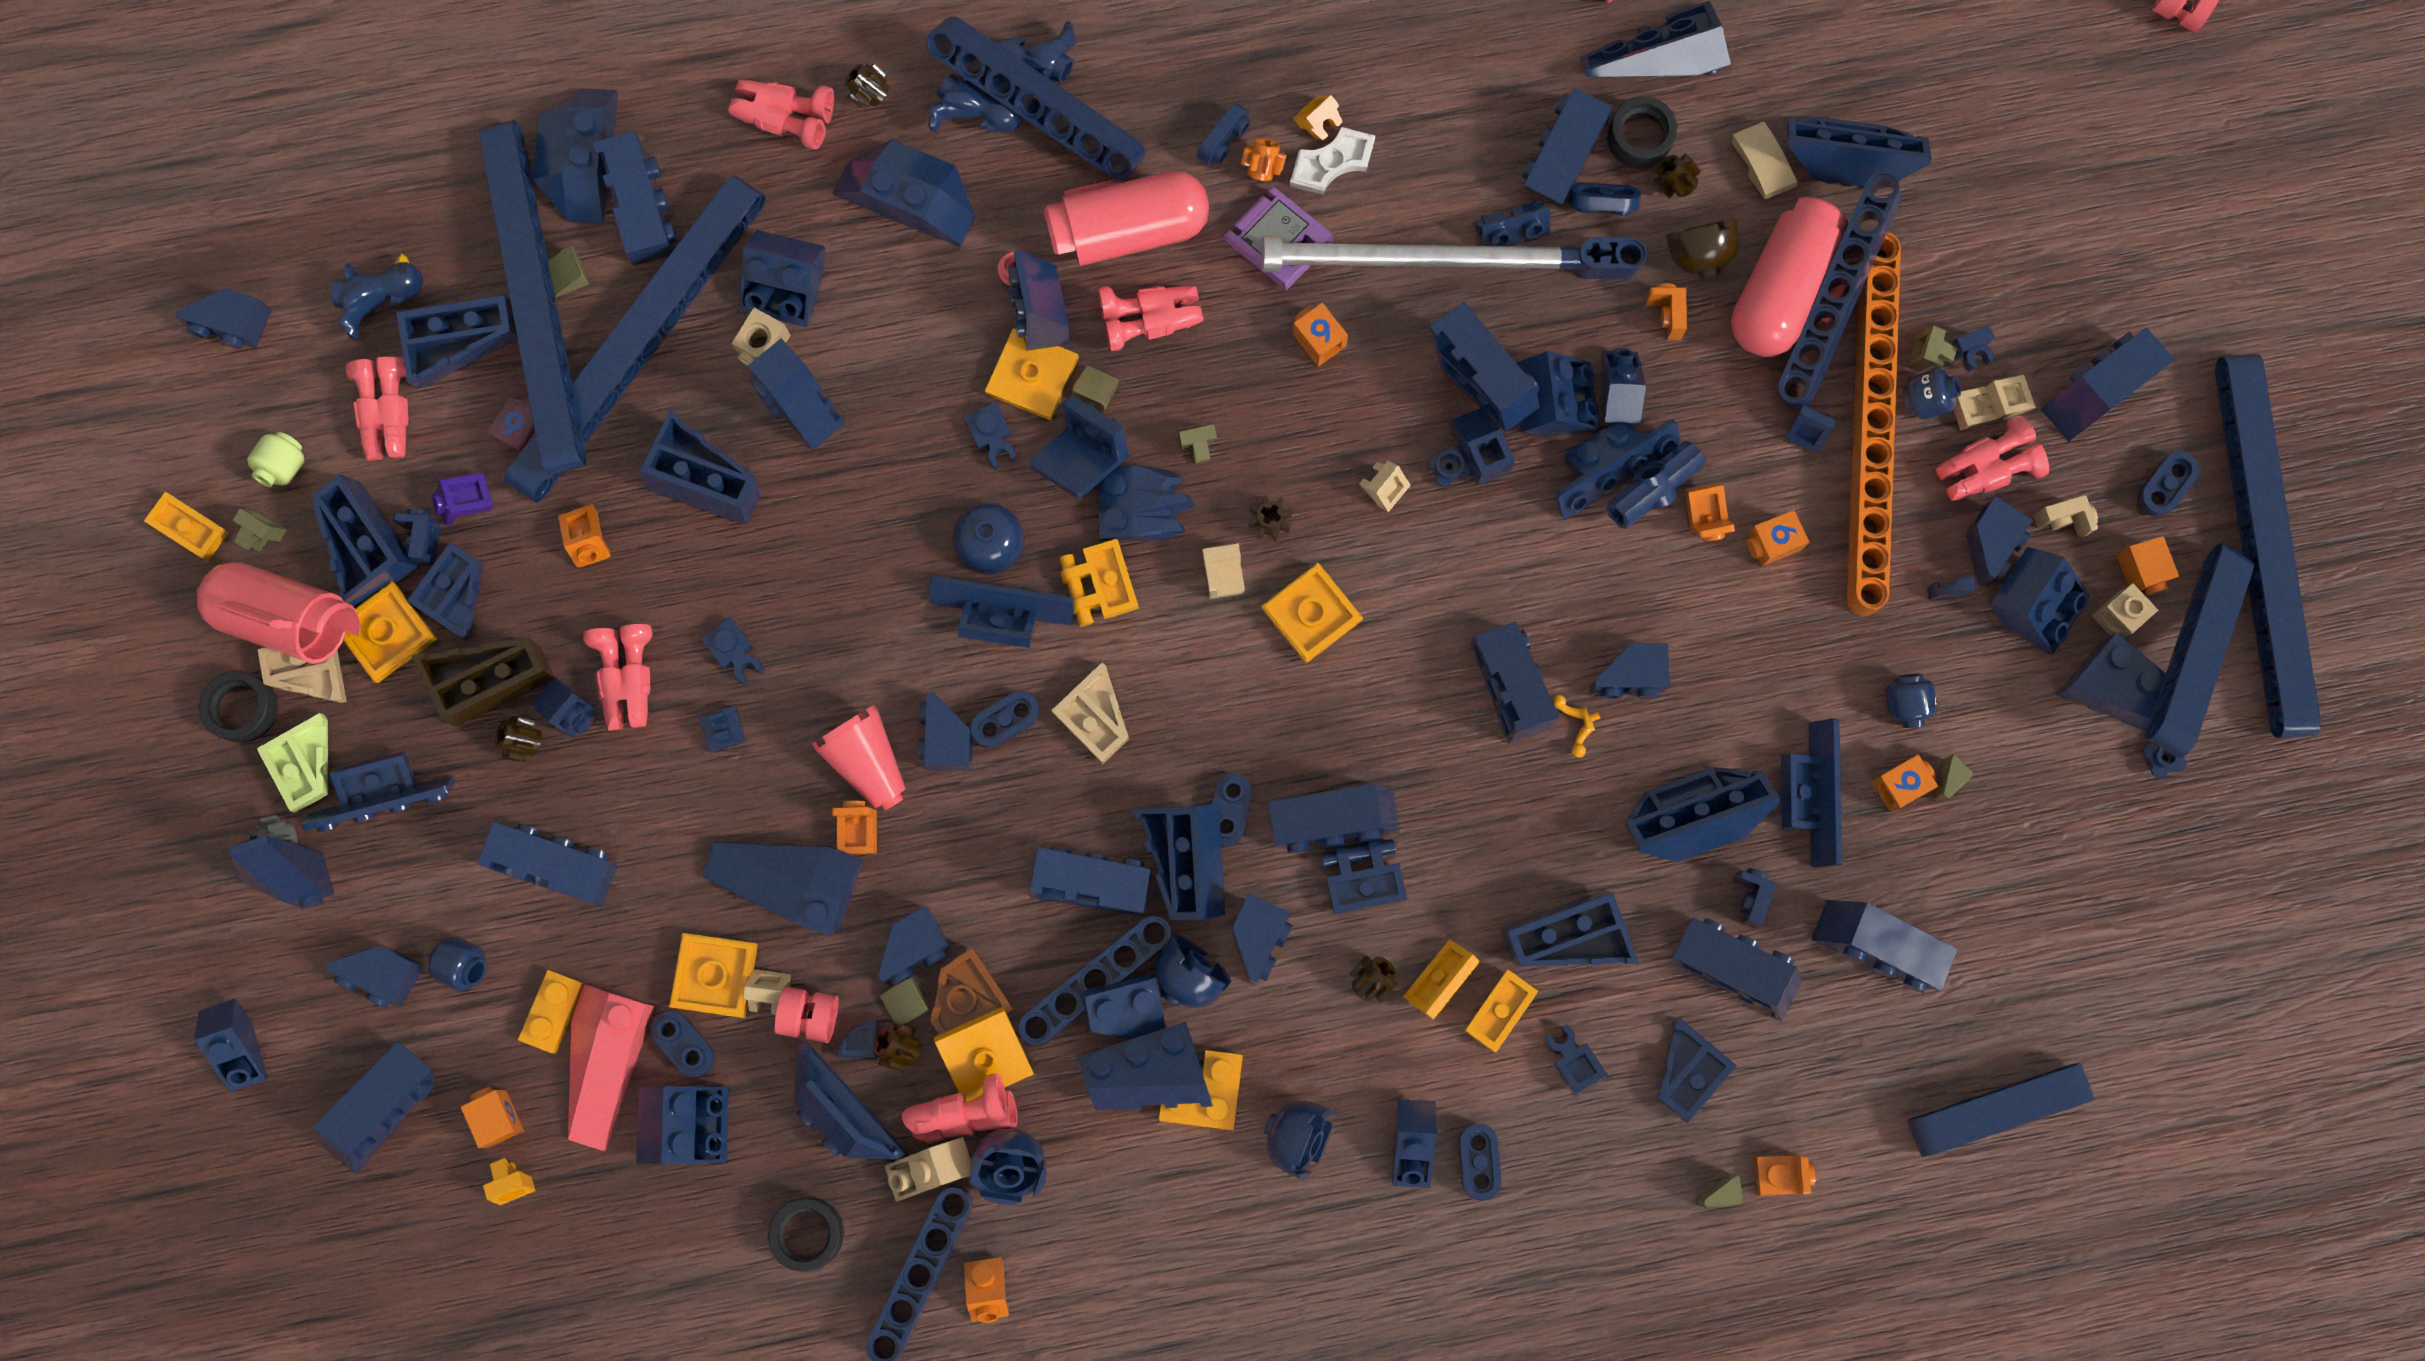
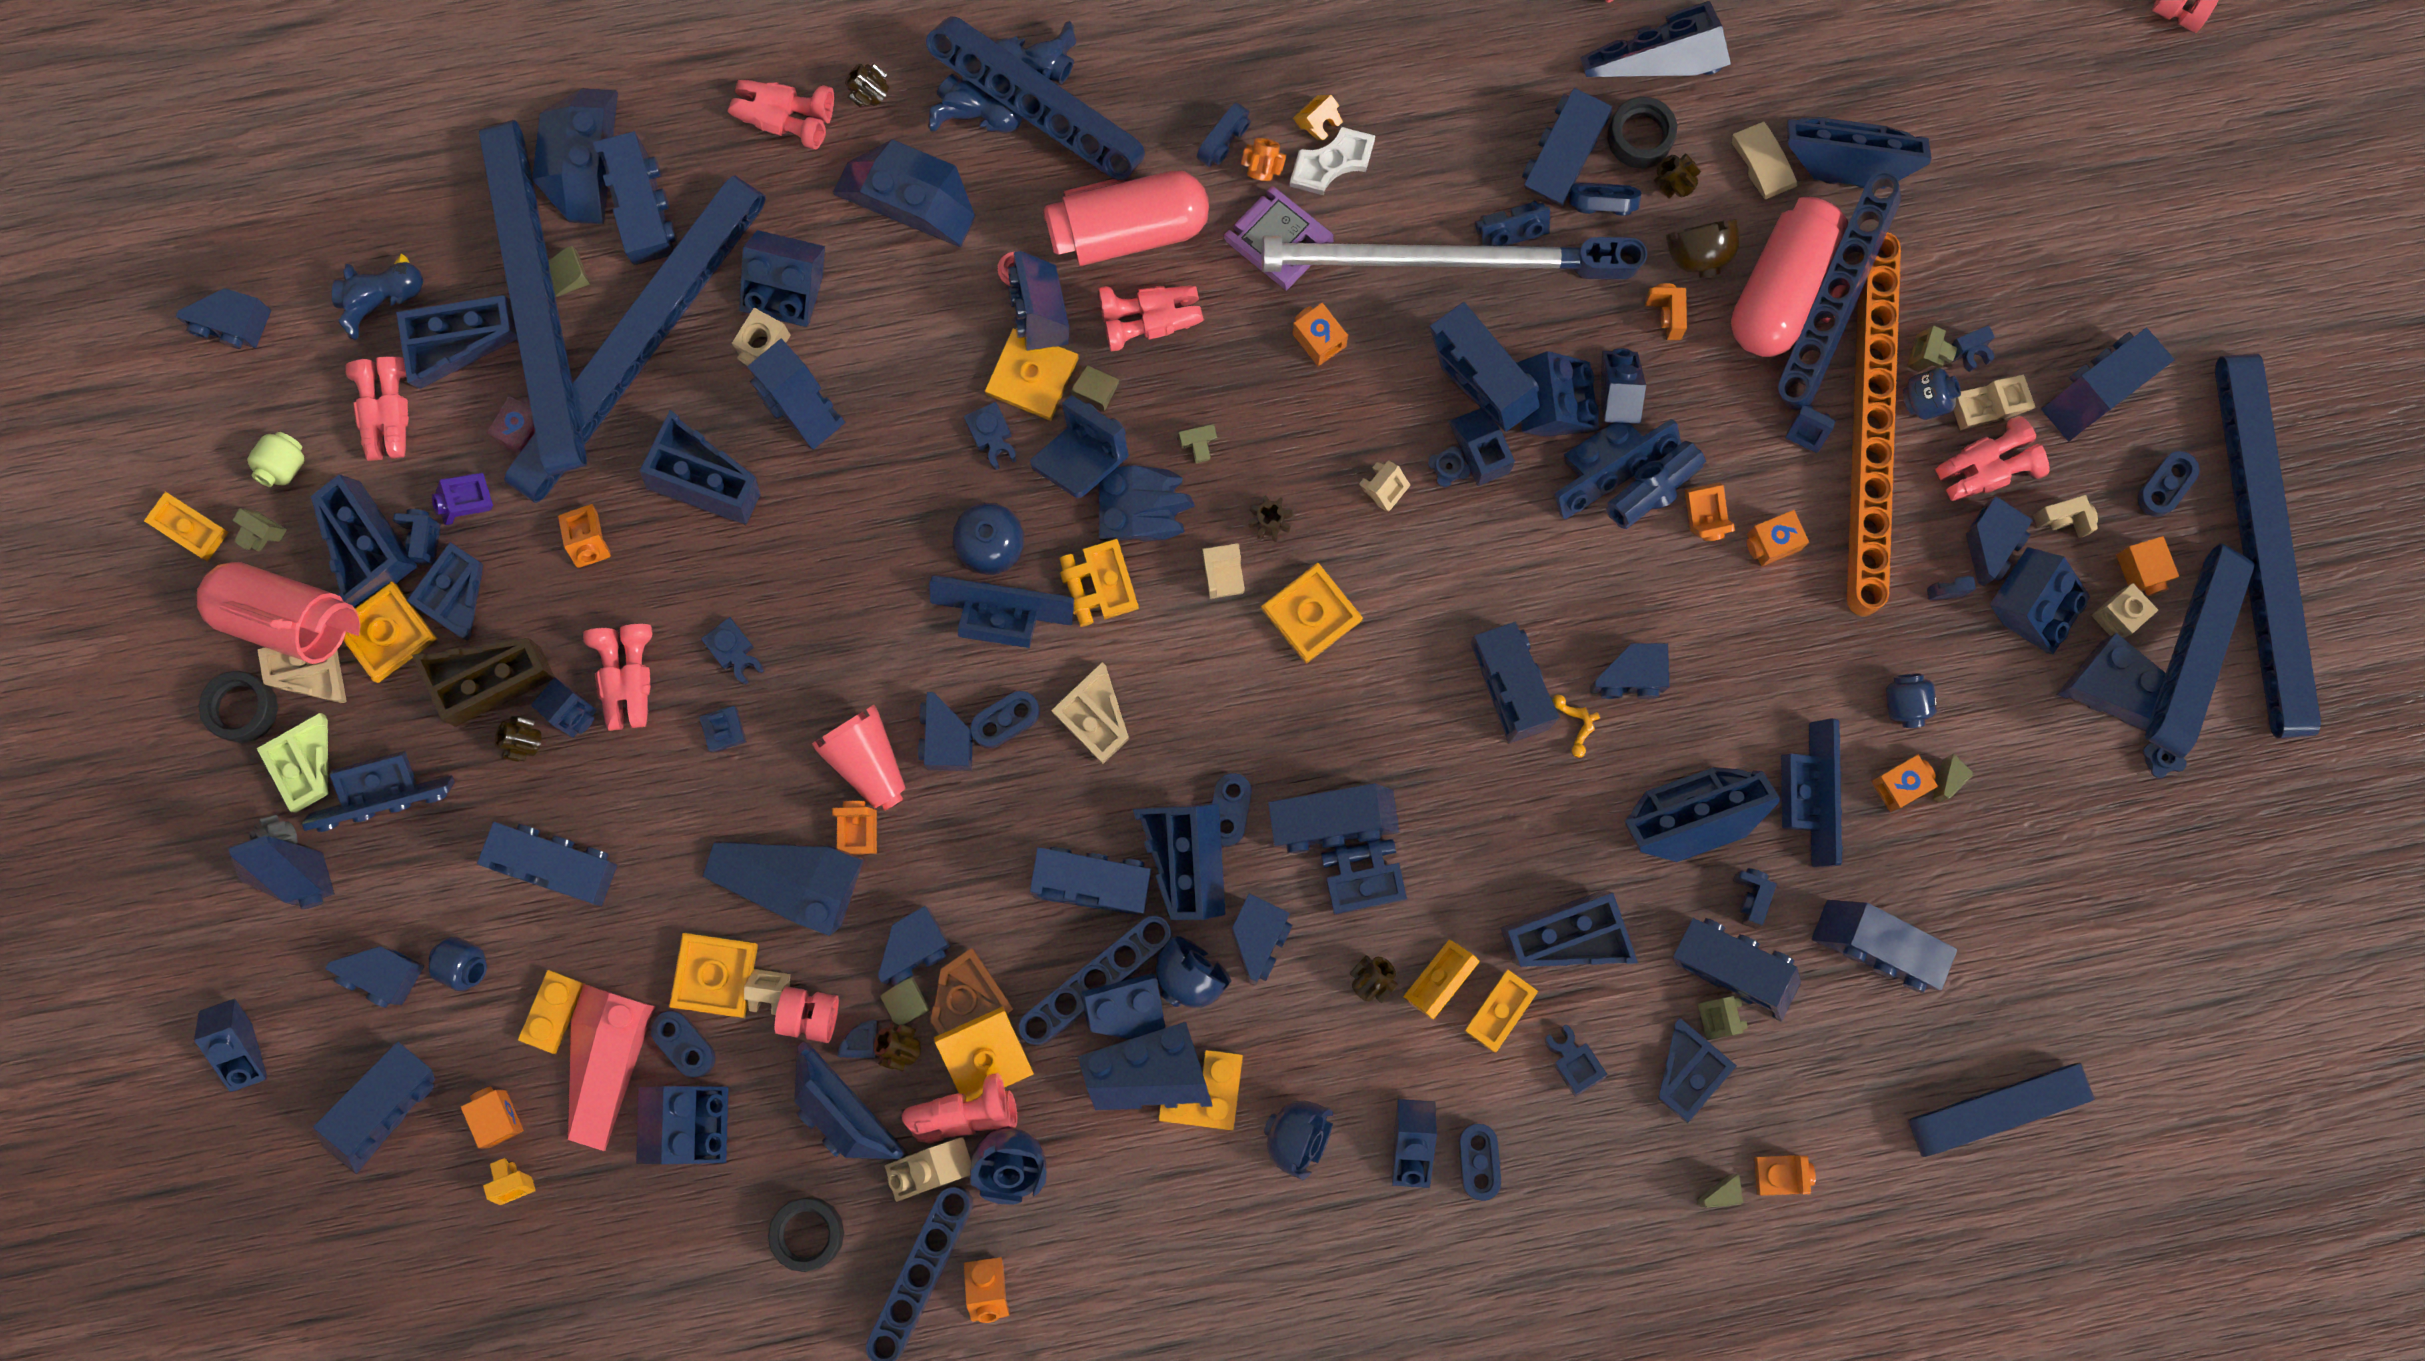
none -> olive tile [1698,996,1748,1040]

